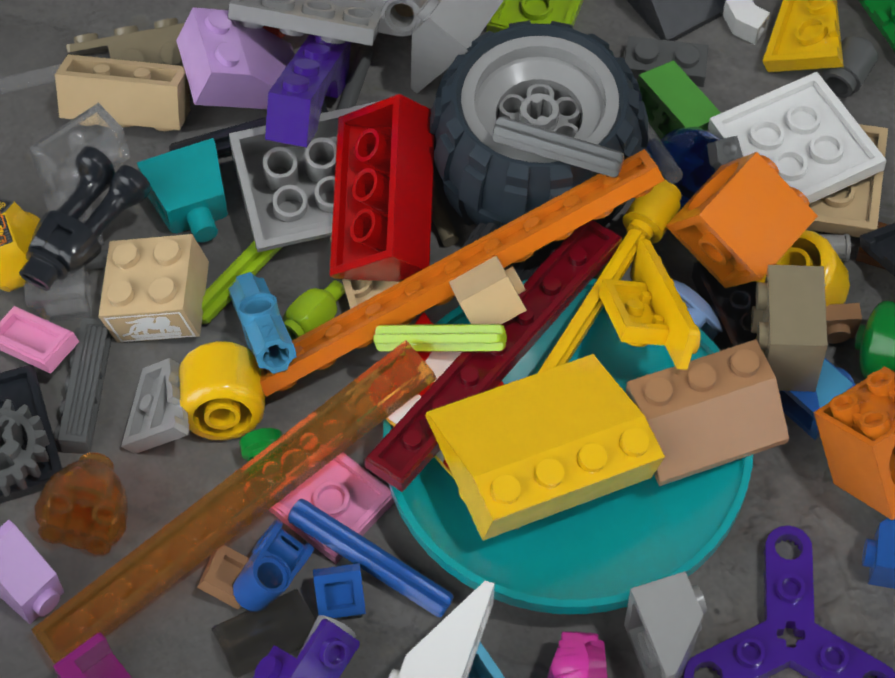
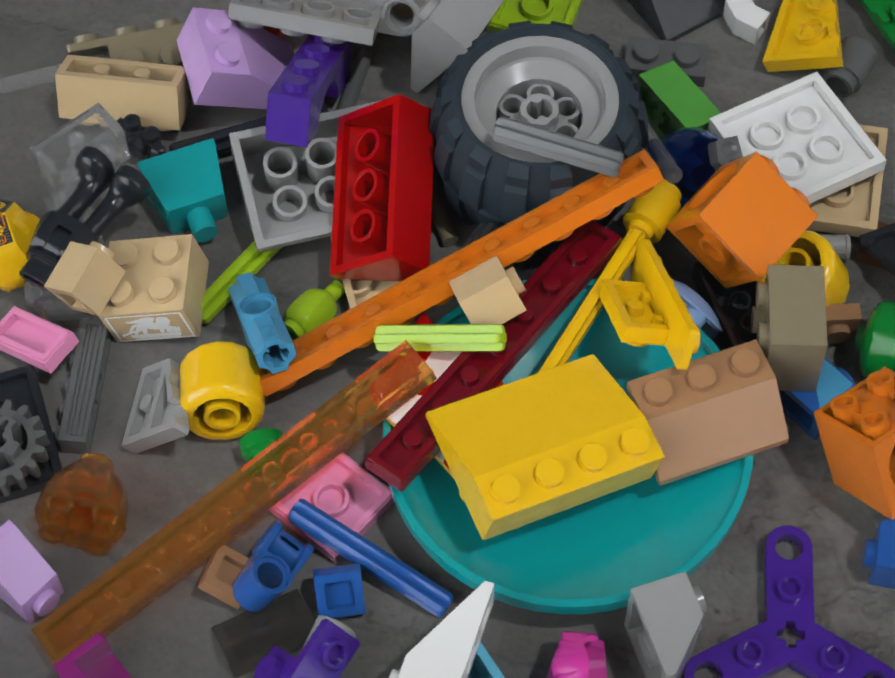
none -> tan brick [44,241,126,316]
none -> black piece [115,114,166,159]

